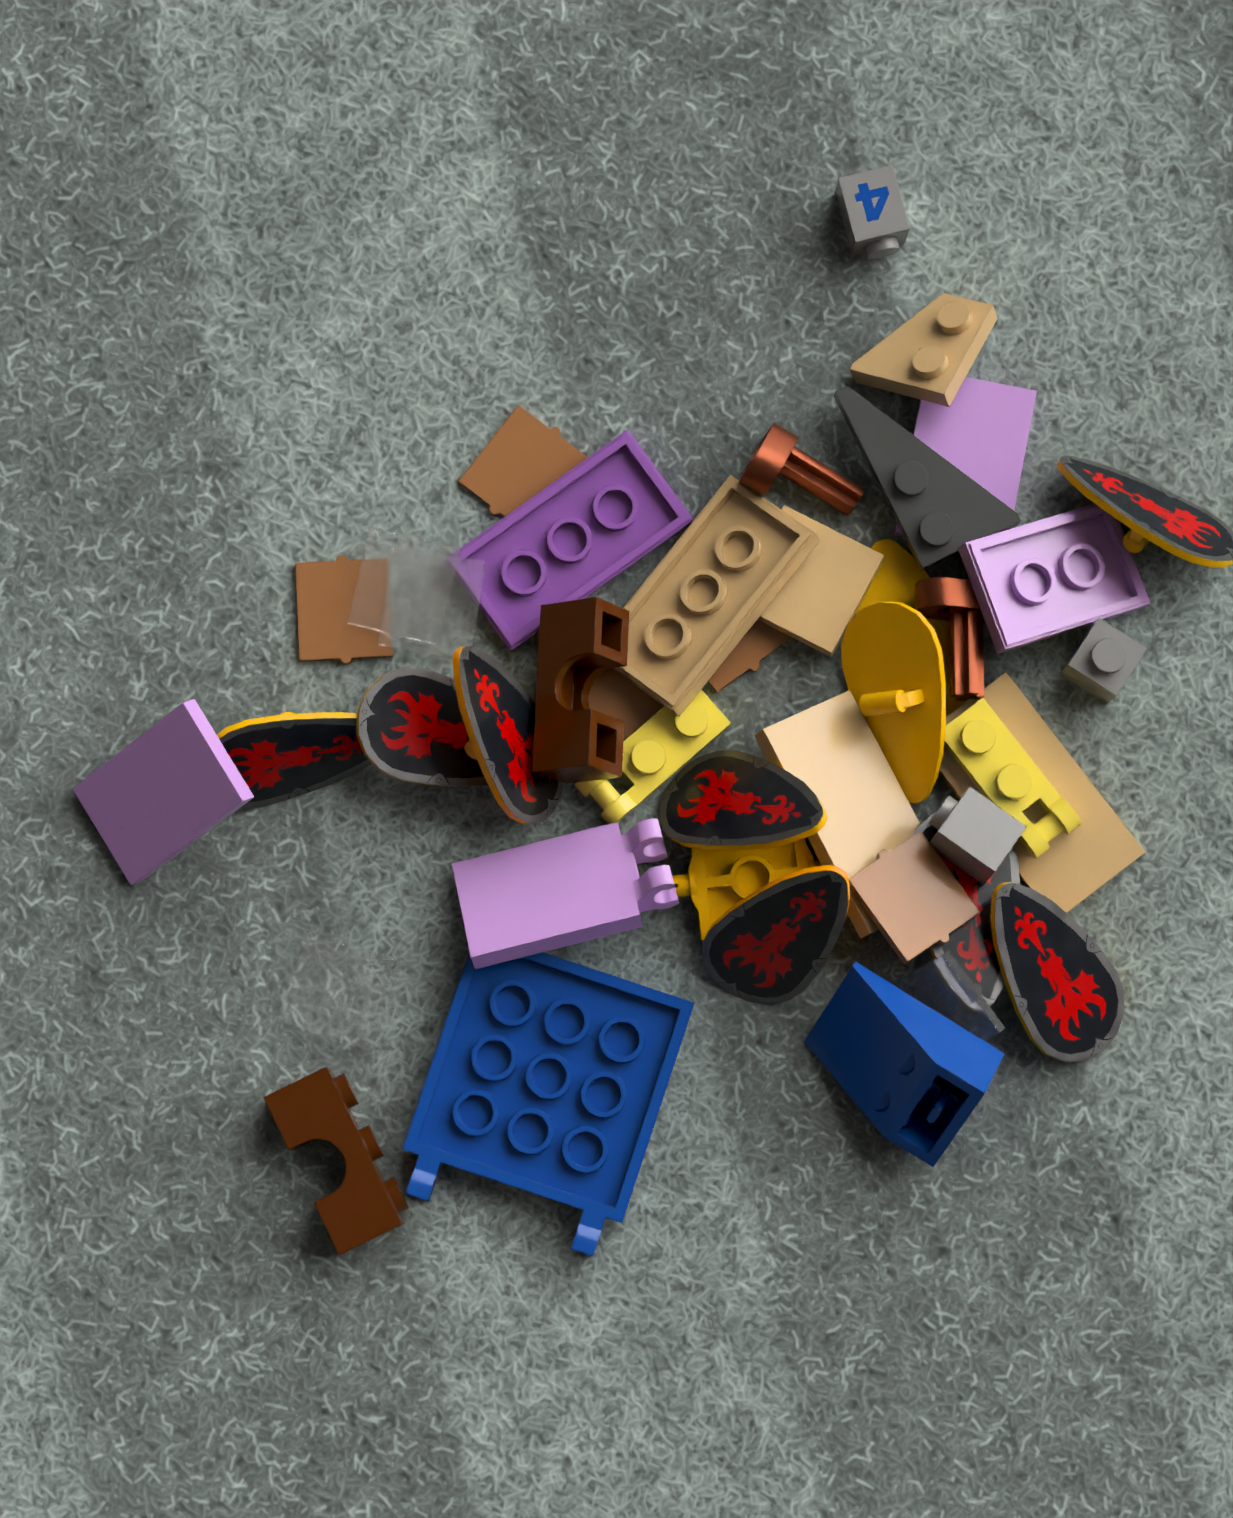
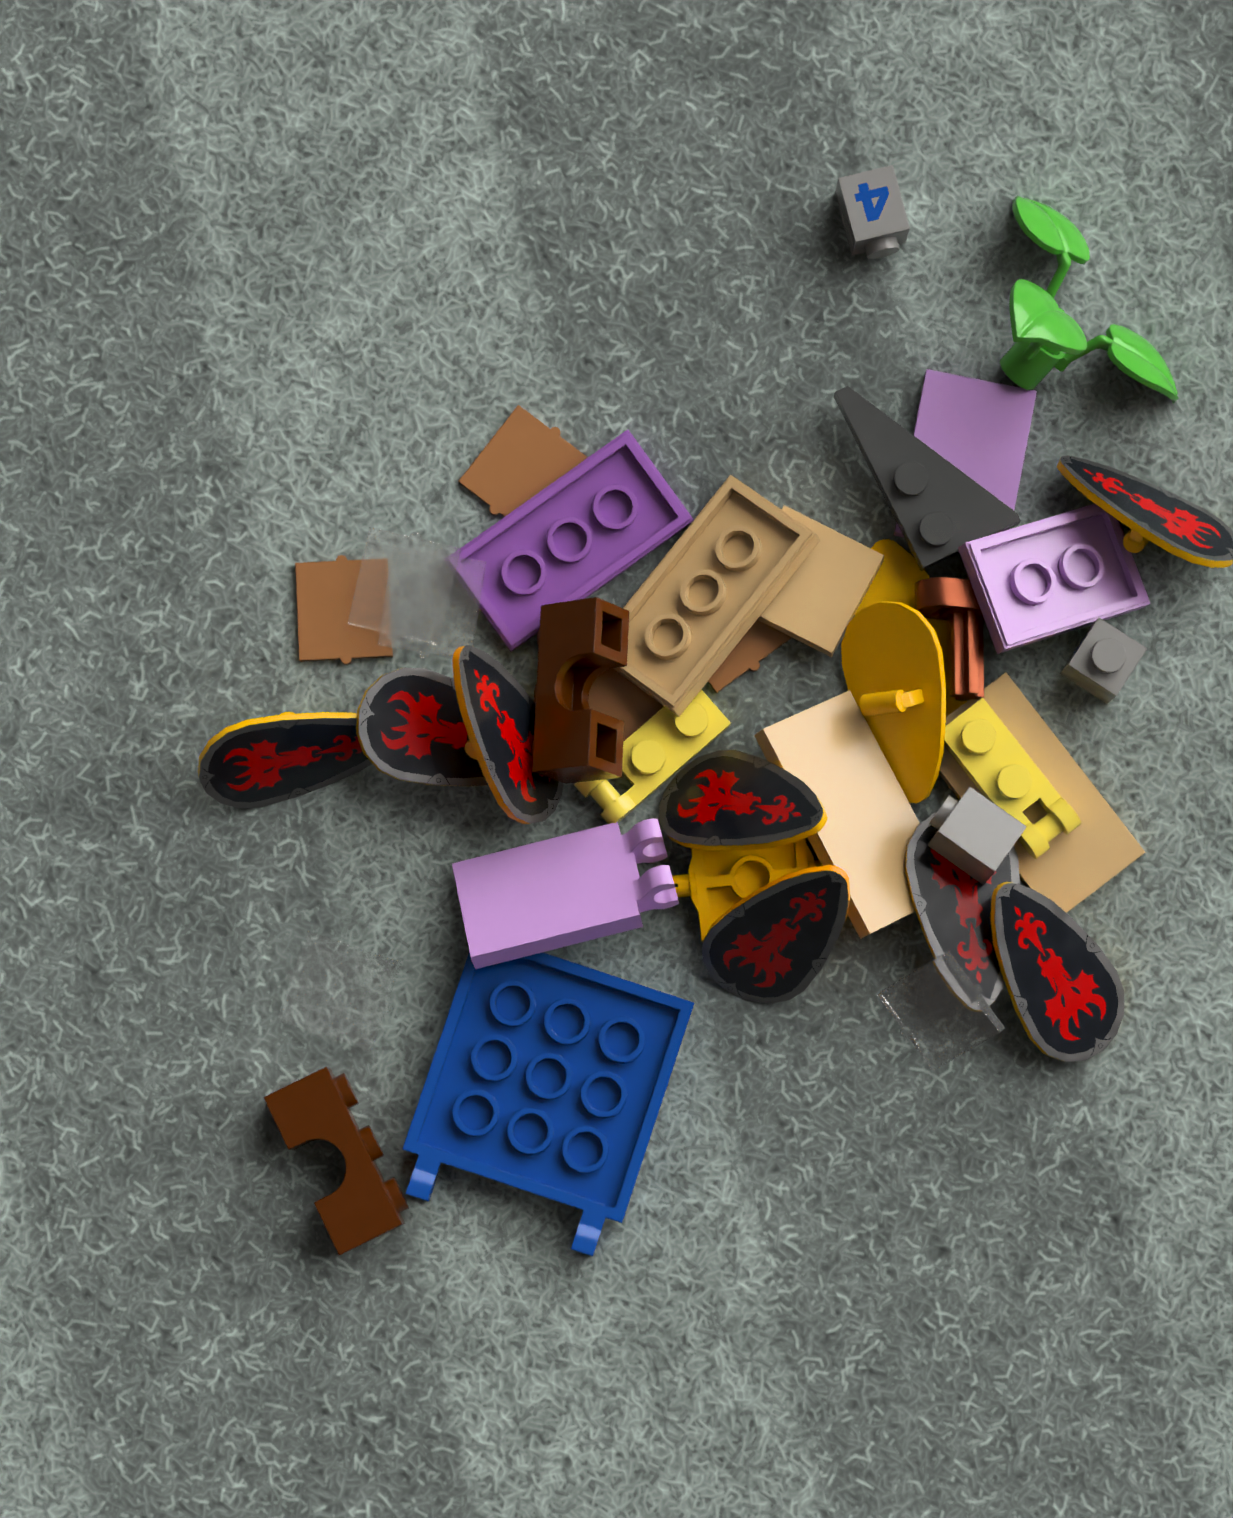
lavender tile [73,699,254,885] -> none
copper piece [739,422,865,516] -> none
blue slope [804,962,1004,1167] -> none
tan wing [849,293,998,407] -> none
piece [849,831,980,965] -> none
none -> bright green plant [1000,196,1179,403]

